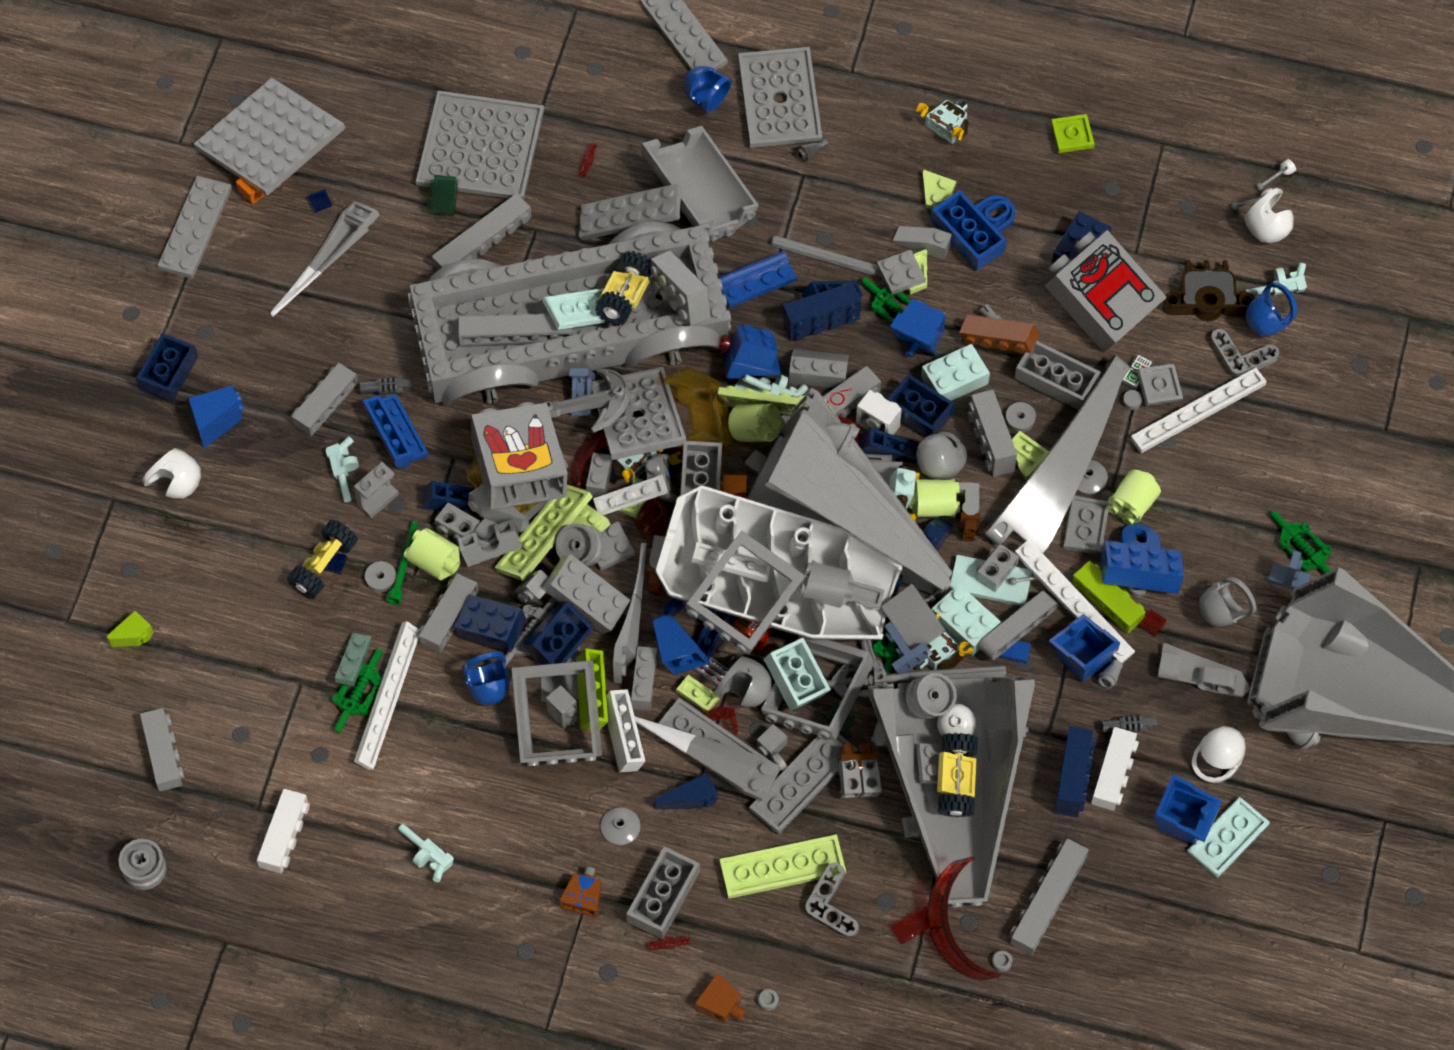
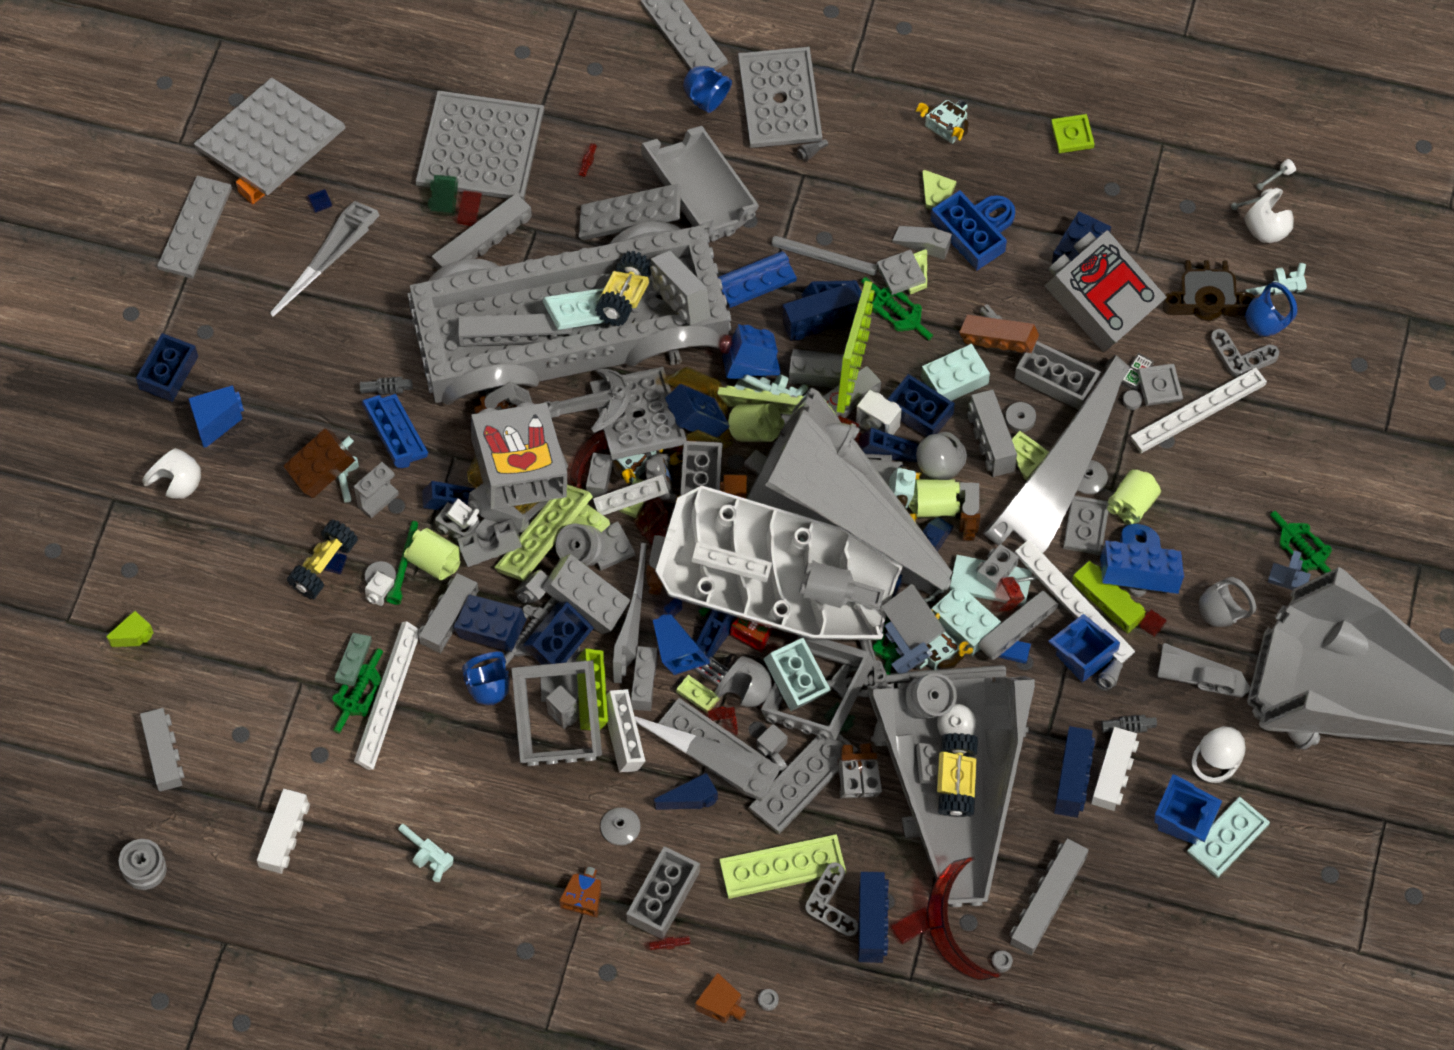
light grey brick [292,363,358,437] -> none
sand blue bracket [569,368,595,417] -> none
light grey window [685,530,805,654] -> none
blue piece [890,299,946,357] -> none
none -> reddish brown brick [284,428,356,498]
none -> white bracket [365,571,394,606]
none -> white bracket [446,499,480,529]
none -> clear red tile [457,190,482,226]
none -> light grey hips [474,382,532,414]
none -> dark blue brick [665,384,730,441]
none -> lime plate [837,281,875,413]
none -> dark blue brick [858,872,889,963]
none -> clear red bracket [999,577,1025,612]

